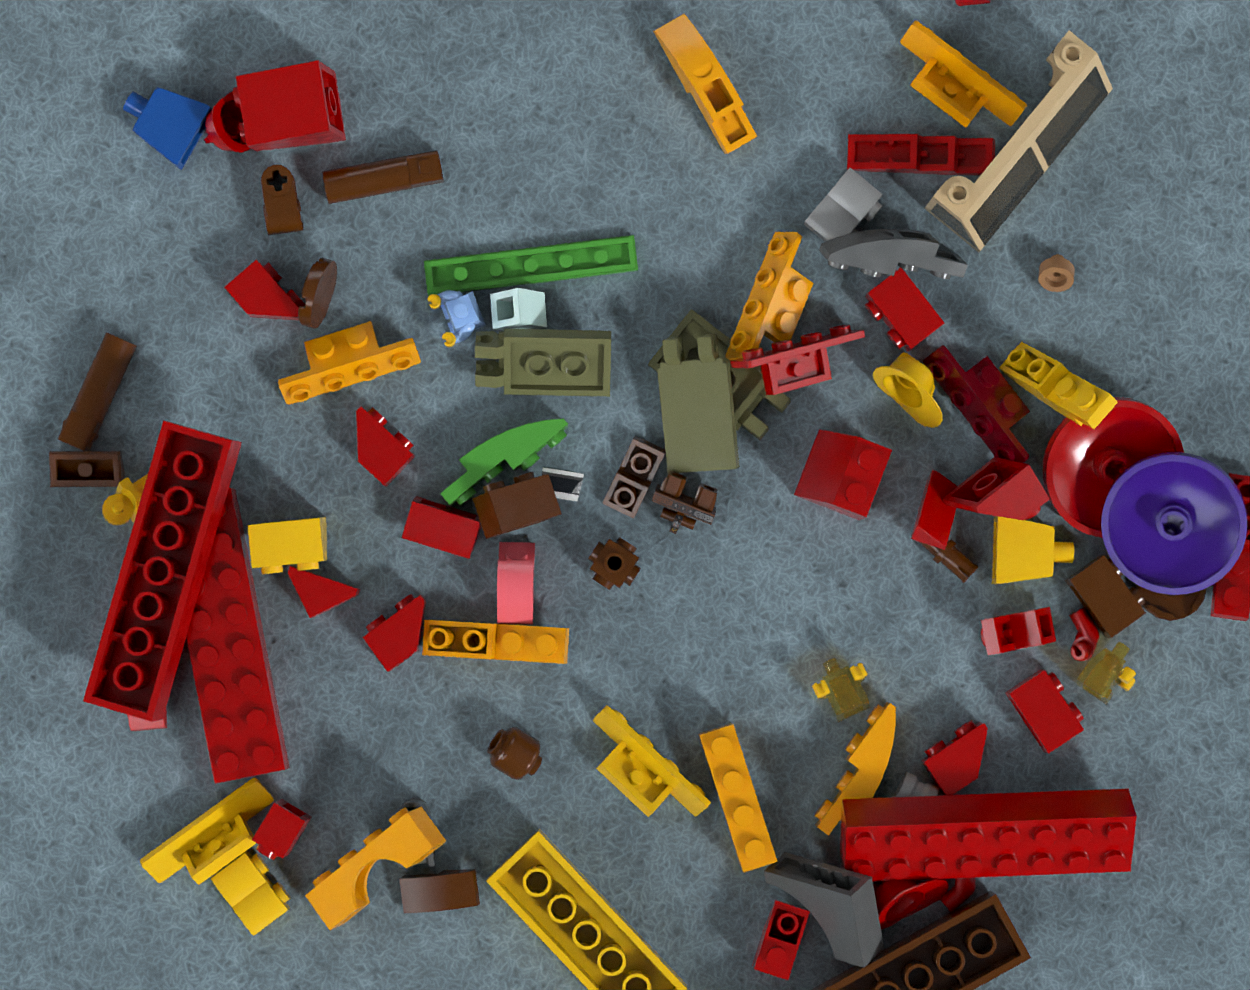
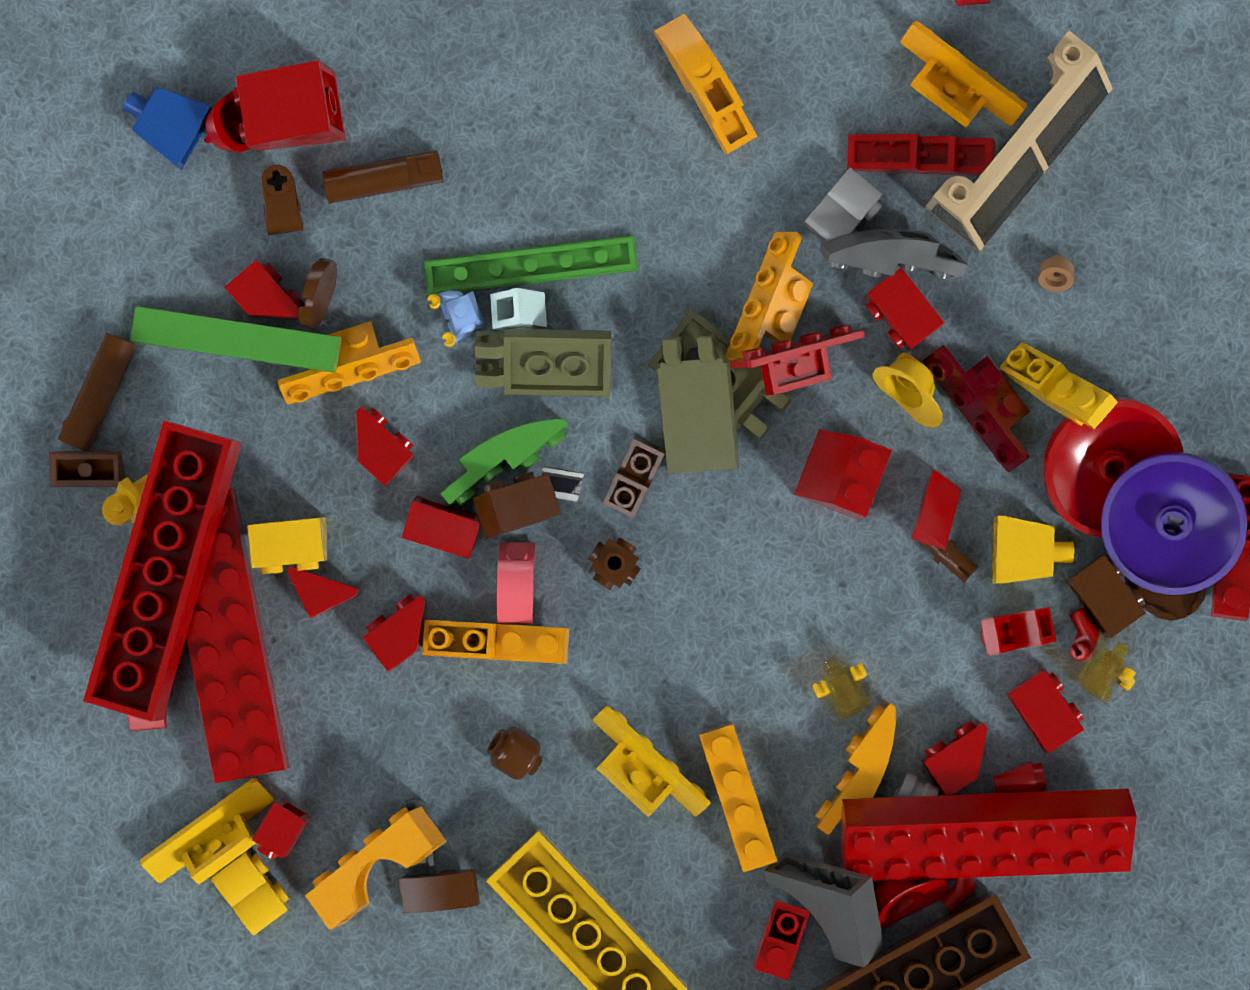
reddish brown hips [652,471,718,534] -> none
red slope [942,457,1050,520] -> none
none -> bright green tile [130,306,342,373]
none -> red cone [993,761,1047,793]

